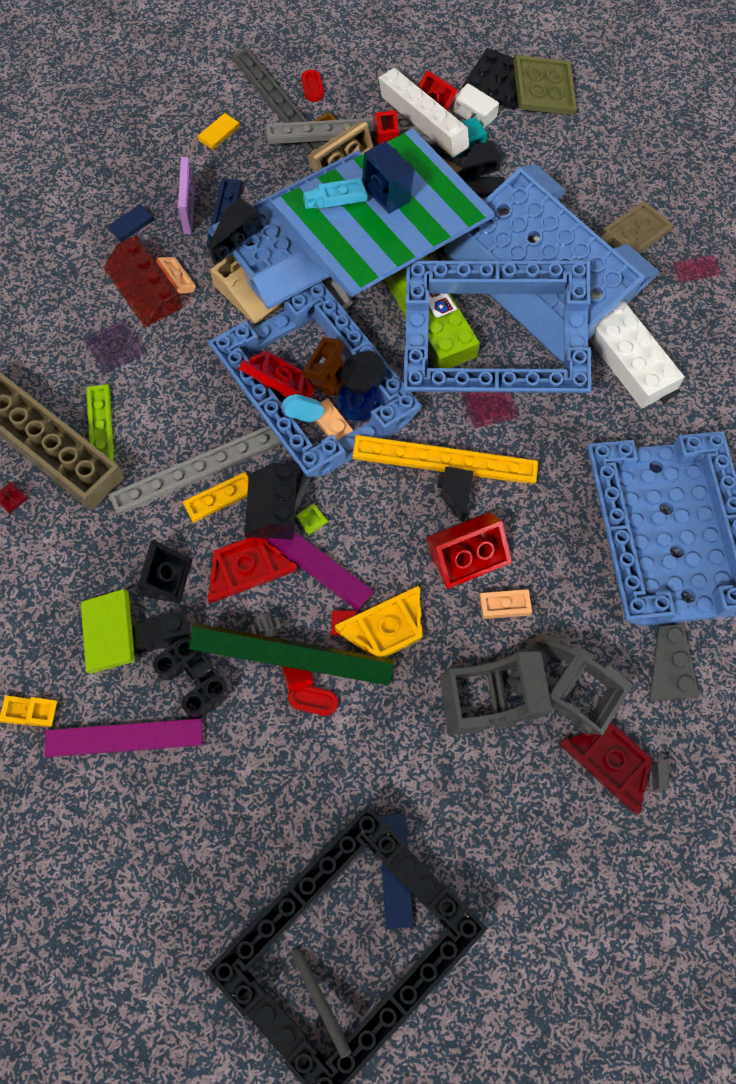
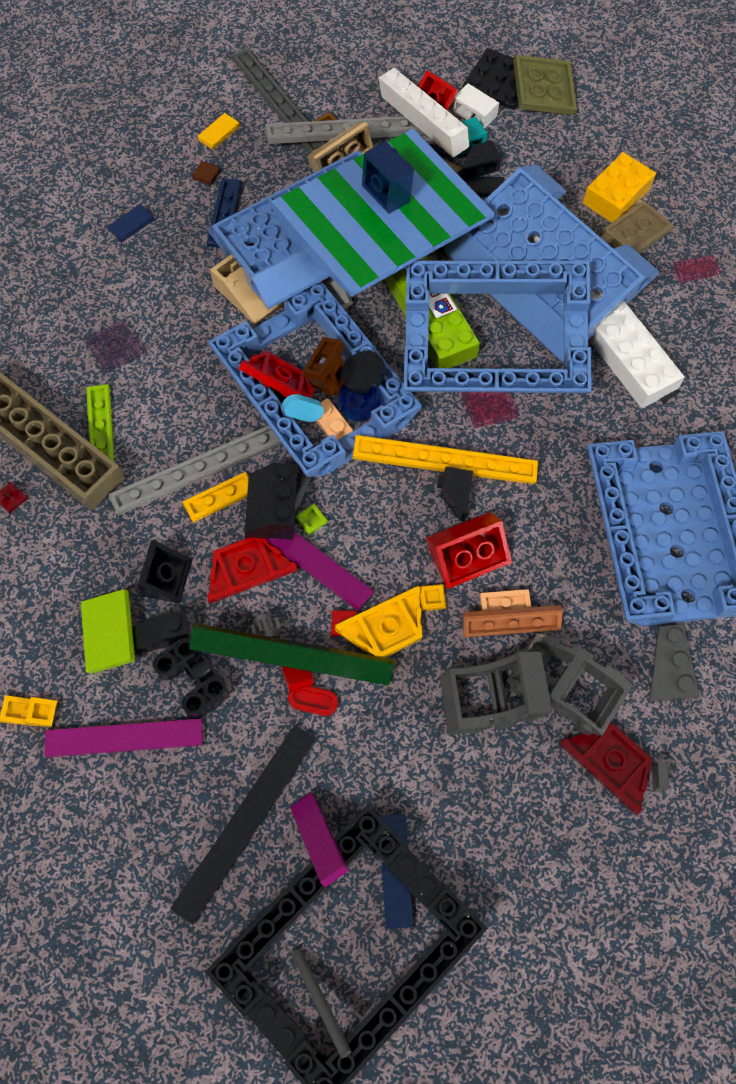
clear red slope [103,235,183,328] -> none
light nougat plate [155,257,196,294] -> none
lavender tile [178,157,195,234] -> none
black slope [208,198,263,265] -> none
red tile [301,70,324,102] -> none
medium azure hinge [303,178,368,209] -> none
red slope [373,110,399,146] -> none
none -> black tile [170,726,316,925]
none -> reddish brown tile [192,161,220,186]
none -> magenta tile [290,792,349,887]
none -> yellow tile [419,584,446,611]
none -> nougat tile [462,605,563,637]
none -> yellow brick [583,152,656,222]

